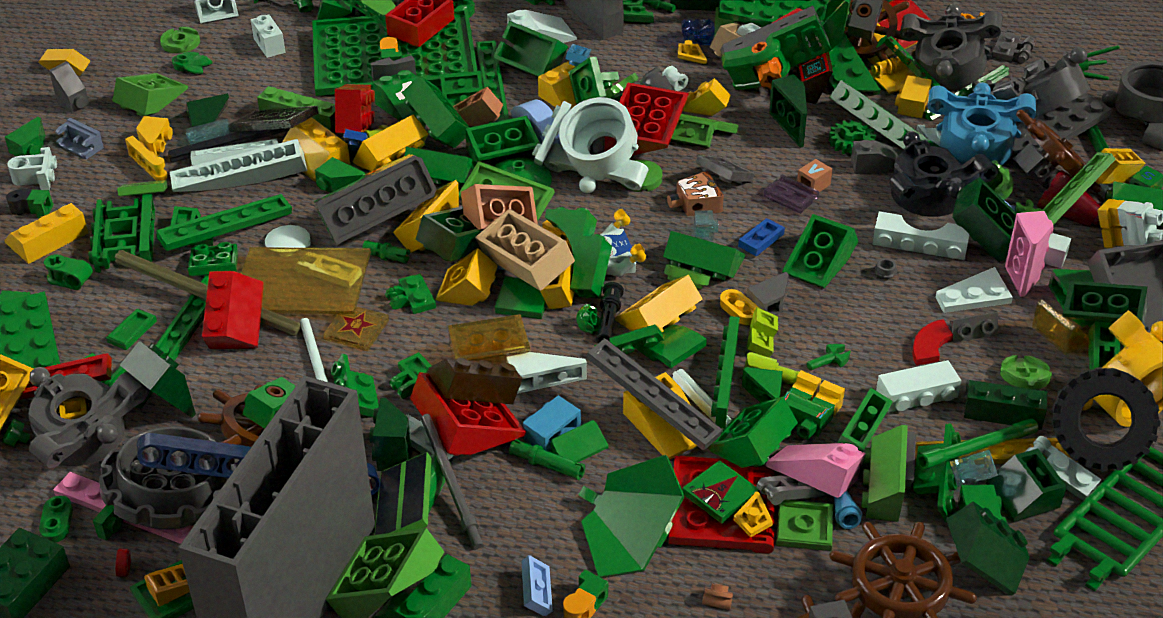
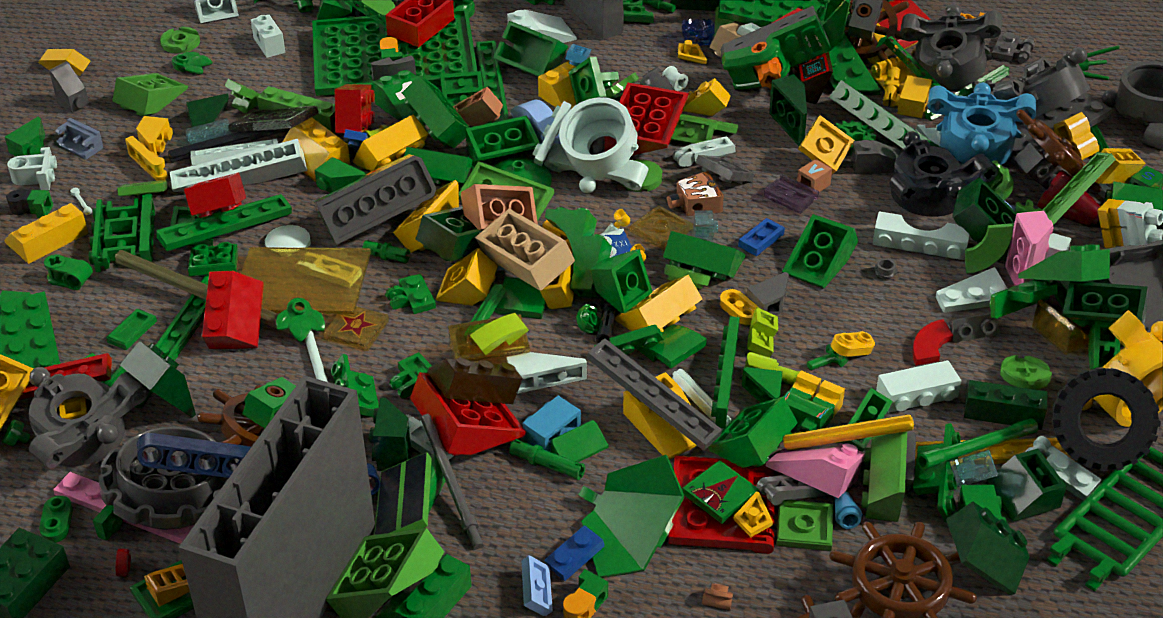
none -> light aqua hinge [70,188,92,215]
none -> red brick [184,172,246,218]
none -> bright green slope [225,79,260,113]
none -> green plate [276,298,325,342]
none -> green axle [463,284,506,342]
none -> lime slope [470,313,529,355]
none -> blue plate [544,525,605,581]
none -> green slope [589,249,653,313]
none -> clear yellow tile [629,205,693,251]
none -> light aqua hinge [672,136,736,167]
none -> yellow axle [783,415,914,450]
none -> yellow tile [798,115,855,174]
none -> yellow plate [831,331,875,357]
none -> yellow pin [883,67,900,107]
none -> bright green tile [965,224,1013,274]
none -> green bracket [989,279,1057,319]
none -> green slope [1018,244,1110,282]
none -> yellow brick [1054,112,1099,160]

